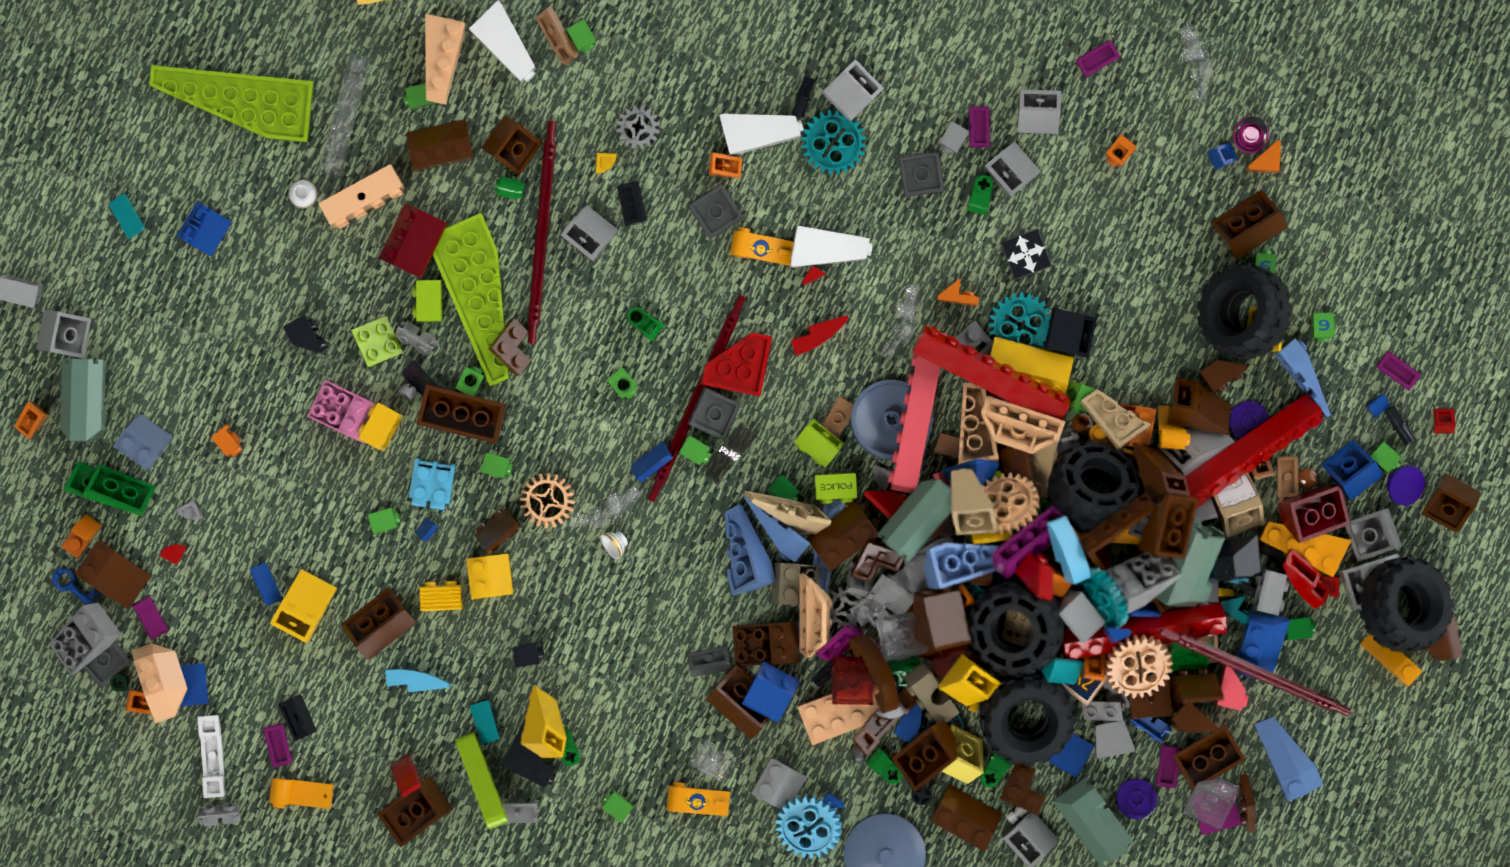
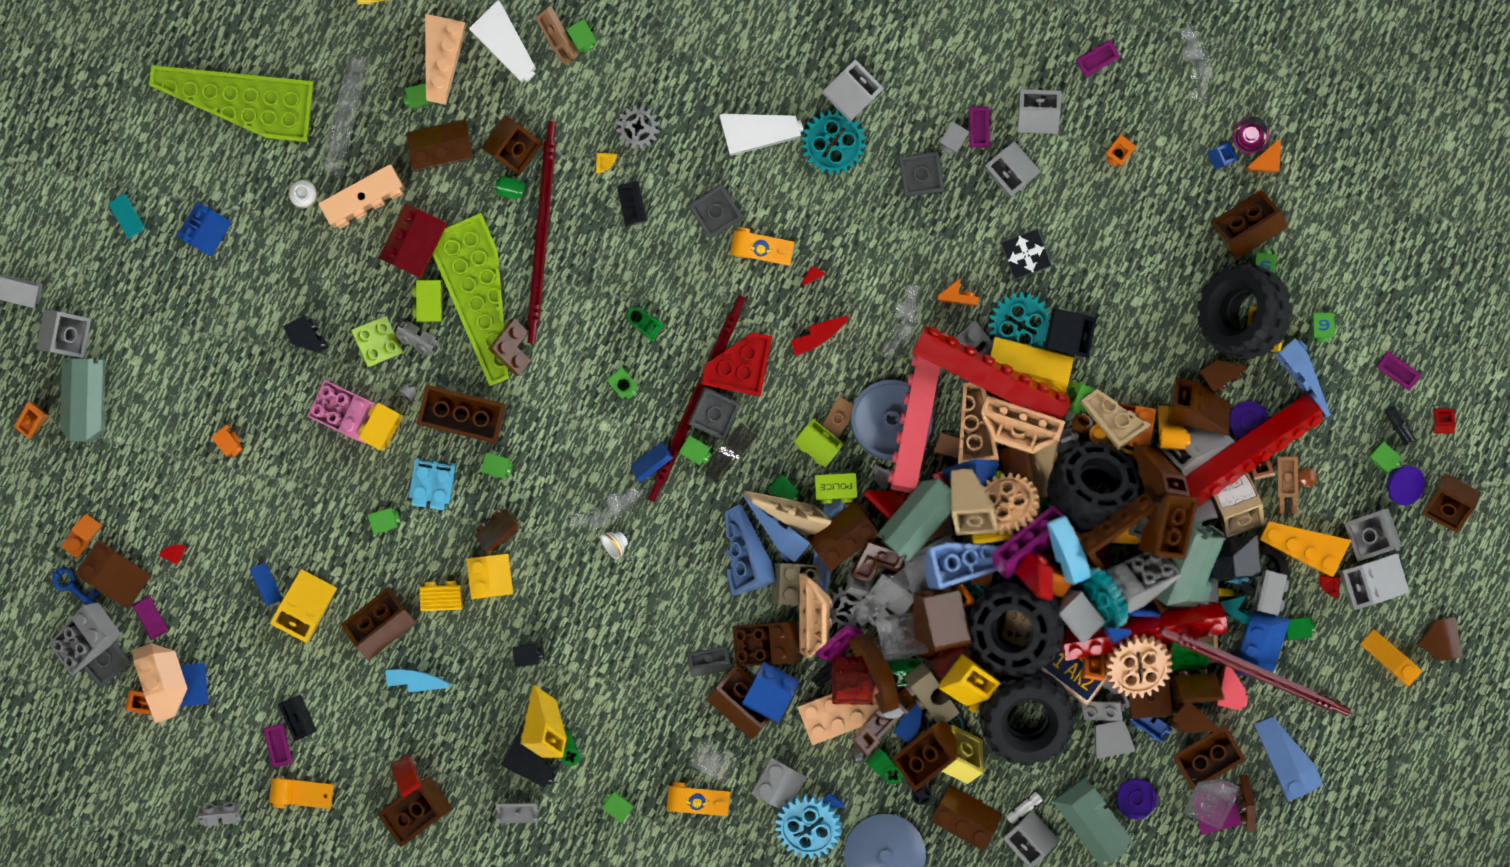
green slope [63,461,156,516] -> none
dark green plate [110,672,130,692] -> none
sand blue slope [113,413,174,470] -> none
light grey tile [175,500,204,520] -> none
white slope [198,715,225,798] -> none
black slope [402,360,441,396] -> none
blue slope [415,518,438,542] -> none
bright green brick [455,365,485,396] -> none
lime beam [455,731,508,830] -> none
teal slope [469,700,501,745] -> none
light nougat gear [520,473,575,528] -> none
light grey slope [561,205,619,262] -> none
orange slope [709,153,742,178] -> none
white slope [790,226,873,268] -> none
black axle [791,76,815,118] -> none
green piece [967,175,993,216] -> none
green piece [980,752,1012,788] -> none
reddish brown plate [1000,763,1046,816] -> none
teal slope [1042,658,1084,685] -> none
blue piece [1048,734,1094,778] -> none
magenta tile [1156,745,1182,788] -> none
dark red slope [1277,484,1351,543] -> none
red slope [1283,548,1331,609] -> none
blue slope [1321,440,1383,500] -> none
black tyre [1359,557,1454,652] -> none
blue slope [1365,394,1390,418] -> none

